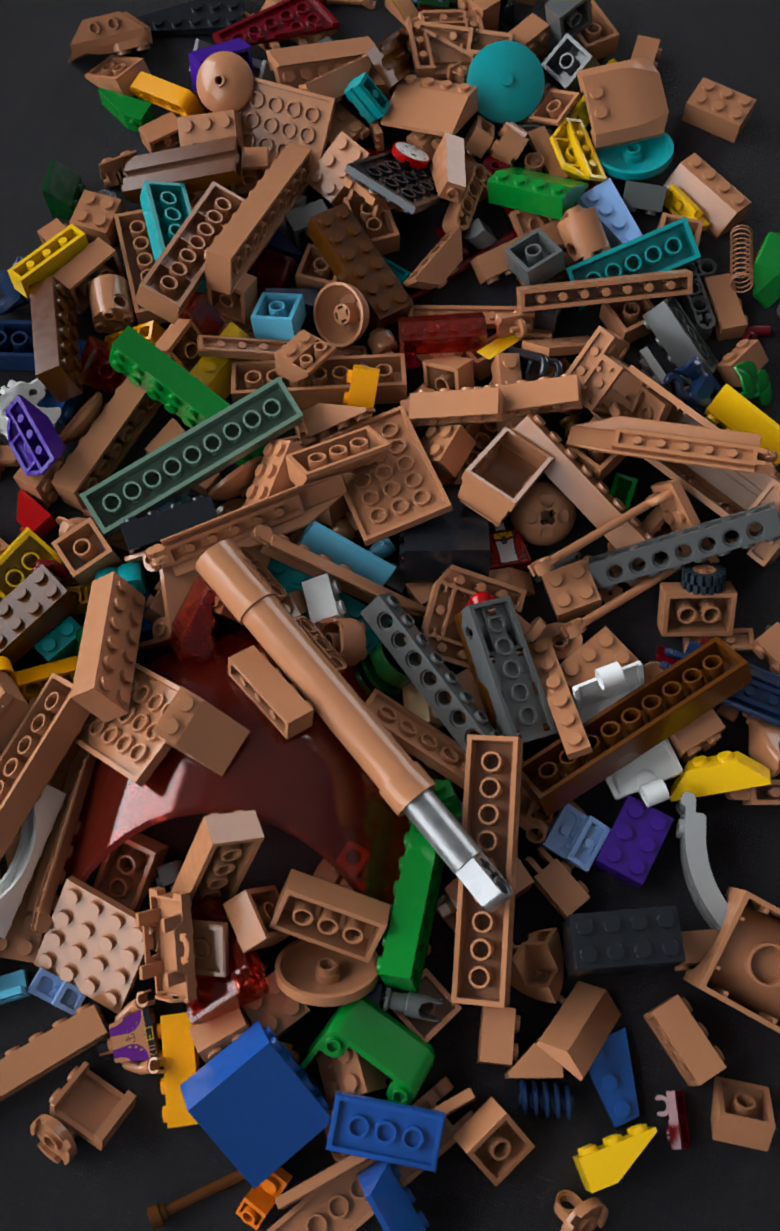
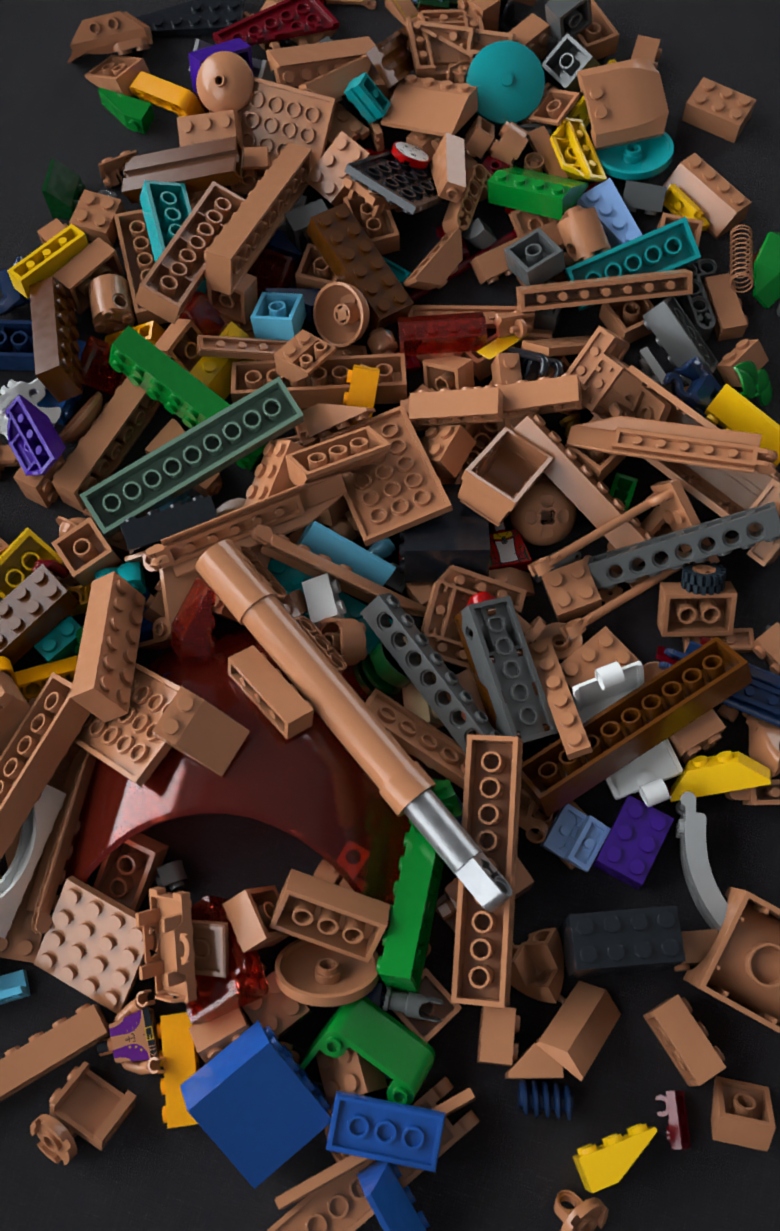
red slope [16,489,57,539] -> none
light blue slope [27,967,86,1016] -> none
nougat brick [138,111,180,153] -> none
reddish brown piece [147,1170,245,1230] -> none
nougat brick [171,810,264,921] -> none
nougat dish [207,456,263,501] -> none
orange slope [235,1166,293,1231] -> none
nougat brick [452,1097,535,1187] -> none
nougat hinge [525,846,590,920] -> none
blue wing [588,1027,640,1128] -> none
dark red arm [742,325,771,340] -> none

